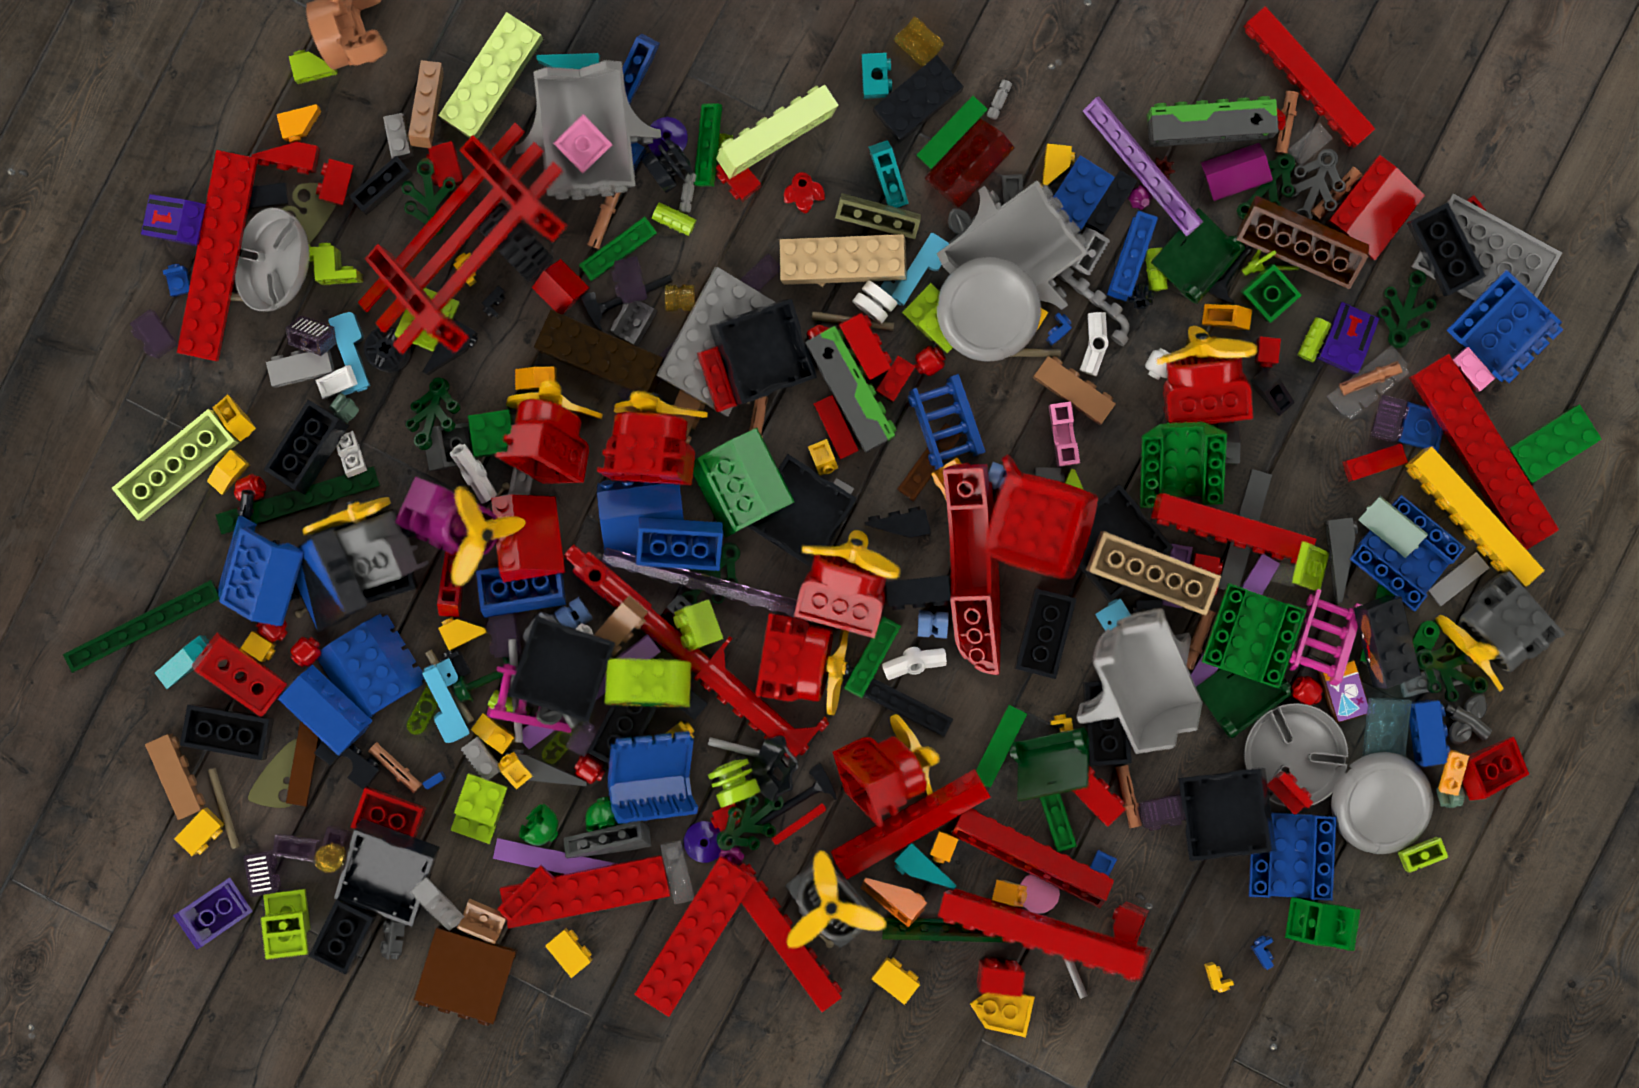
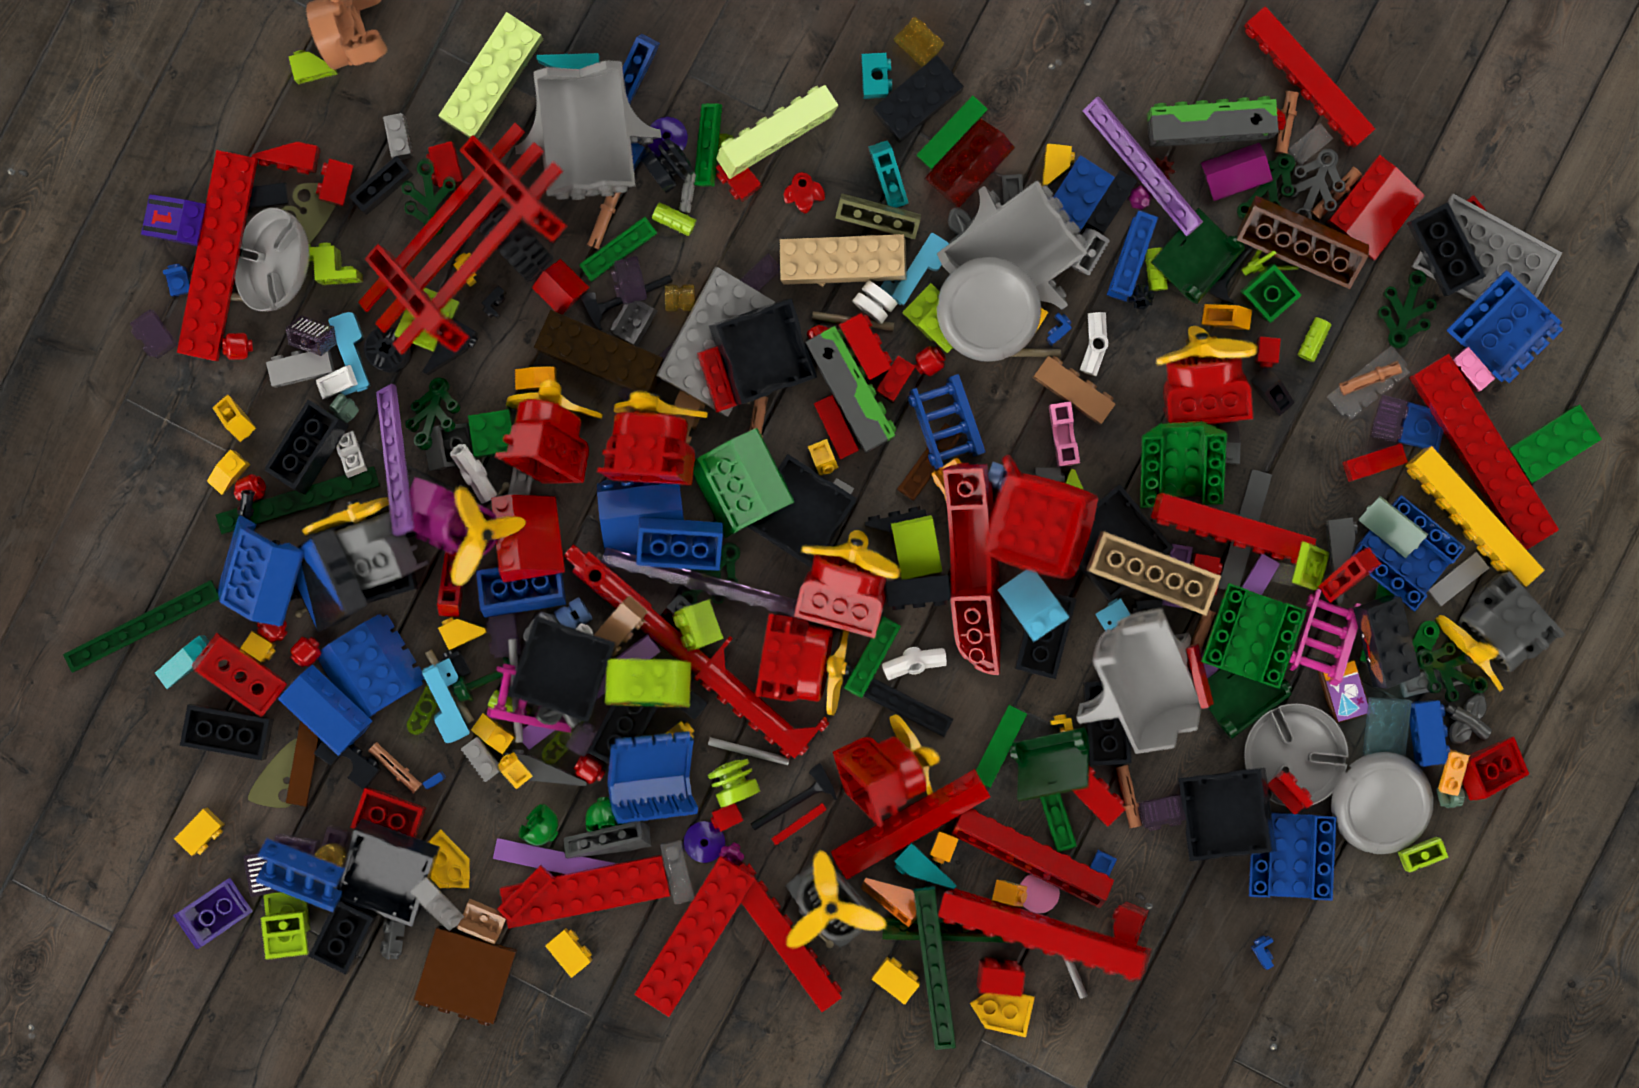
yellowish green brick [112,409,239,521] -> none
medium nougat brick [145,733,206,820] -> none
dark tan piece [208,768,240,849] -> none
light orange slope [277,104,321,143] -> none
medium nougat brick [408,60,444,148] -> none
lime bracket [451,773,508,844] -> none
bright pink tile [553,114,613,174] -> none
dark green plant [717,795,783,851] -> none
black piece [751,735,798,802] -> none
medium blue wheel [917,610,948,639] -> none
light grey axle [987,80,1012,120] -> none
light grey bar [1057,267,1129,346] -> none
white head [1145,348,1169,380] -> none
yellow bracket [1205,962,1234,992] -> none
green bracket [1285,897,1361,951] -> none
red head [1291,676,1323,706] -> none
dark purple slope [1316,302,1379,375] -> none
none -> red head [222,333,253,360]
none -> blue fence [256,839,345,912]
none -> medium lavender tile [376,383,414,537]
none -> yellow tile [428,829,470,888]
none -> lime tile [891,515,943,580]
none -> dark green plate [914,887,956,1050]
none -> medium azure slope [997,569,1069,641]
none -> red tile [1186,644,1214,709]
none -> red slope [1318,547,1381,603]

